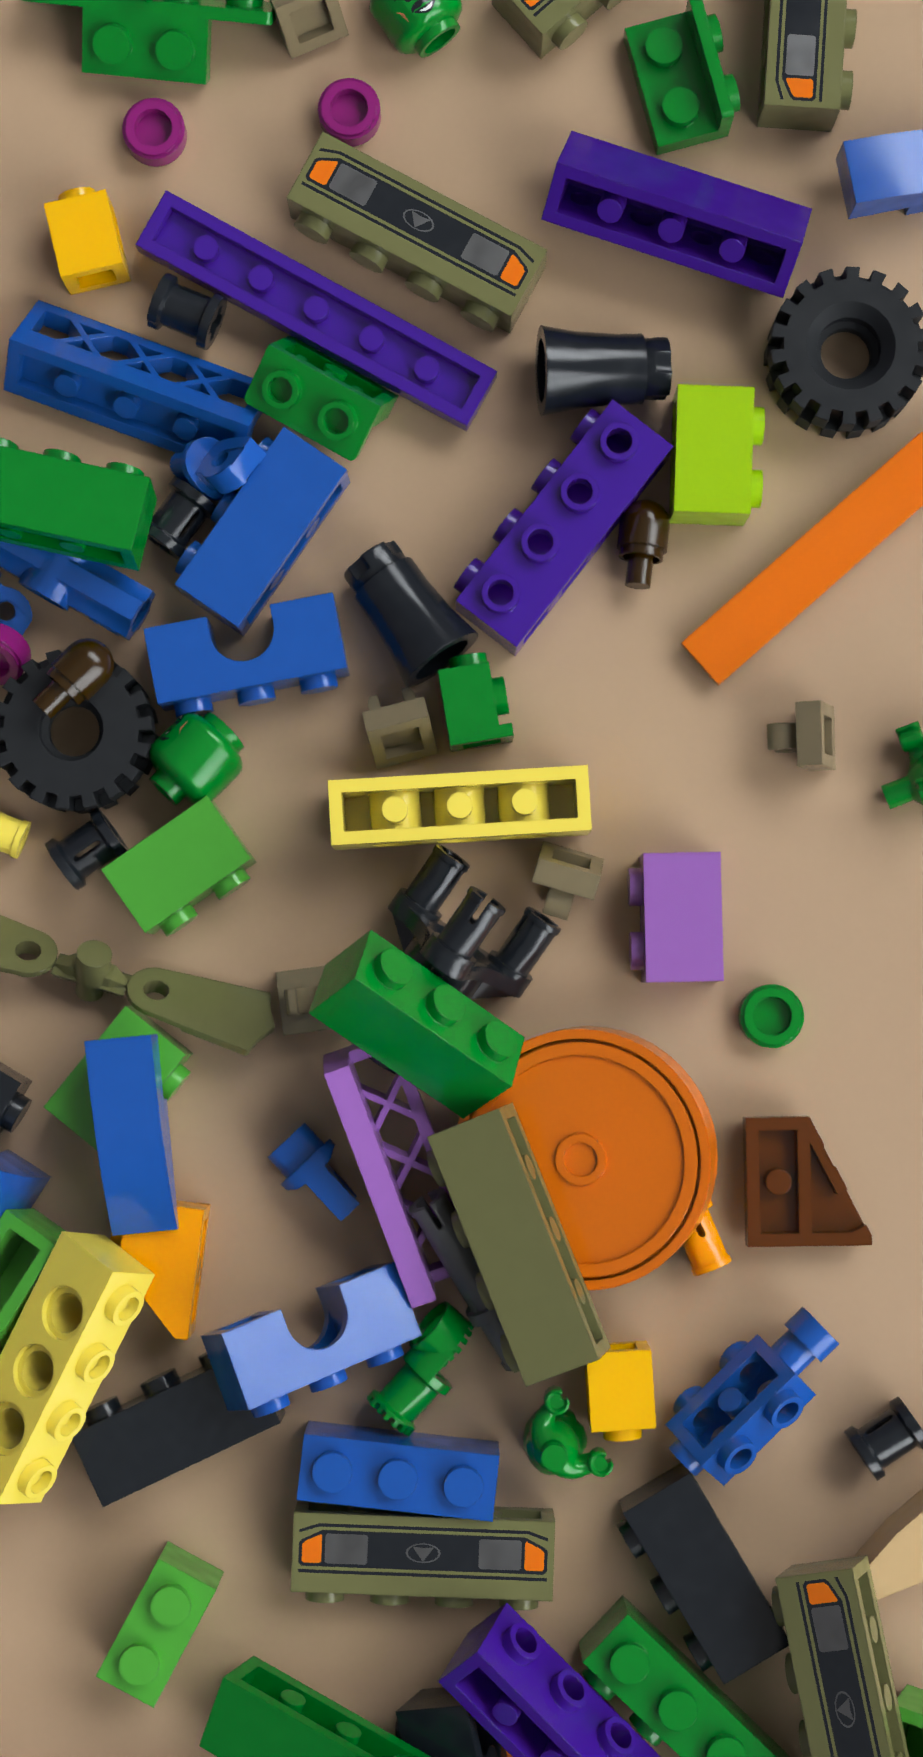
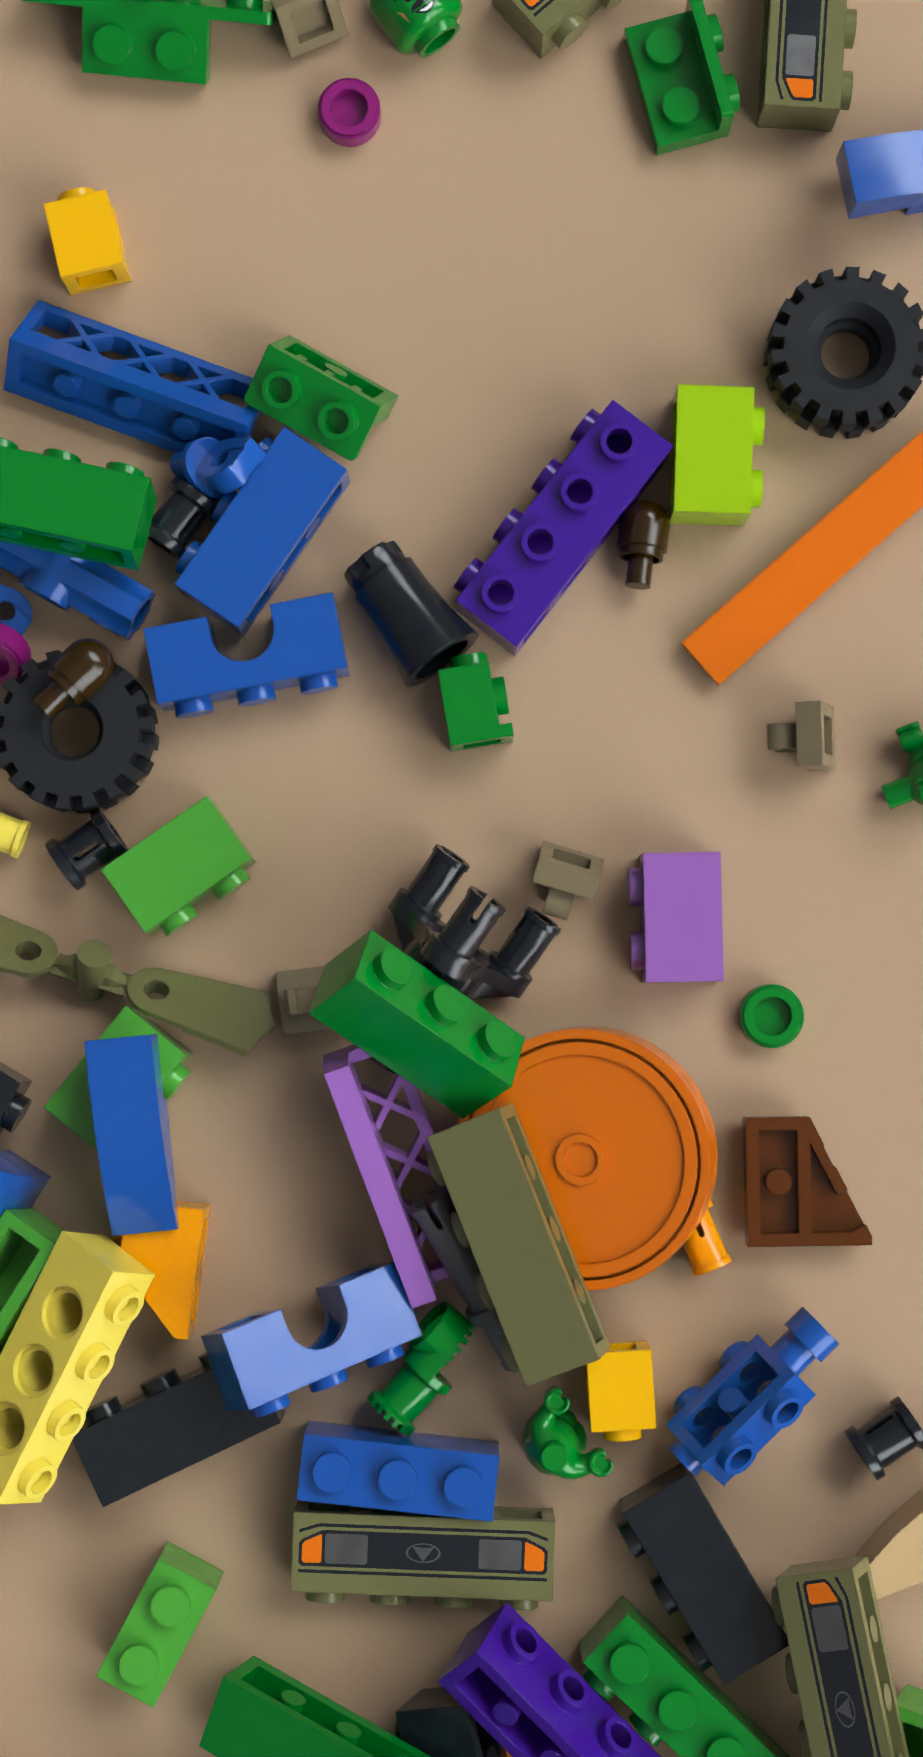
magenta tile [122,98,187,167] -> none
dark purple plate [135,190,497,432] -> none
black bush [147,273,227,350] -> none
green head [149,712,244,806] -> none
blue piece [267,1123,360,1221] -> none
olive brick [286,132,547,333] -> none
light yellow brick [328,765,592,850] -> none
dark tan tile [362,687,438,769] -> none
black plant [535,325,672,416] -> none
dark purple brick [541,131,812,298] -> none

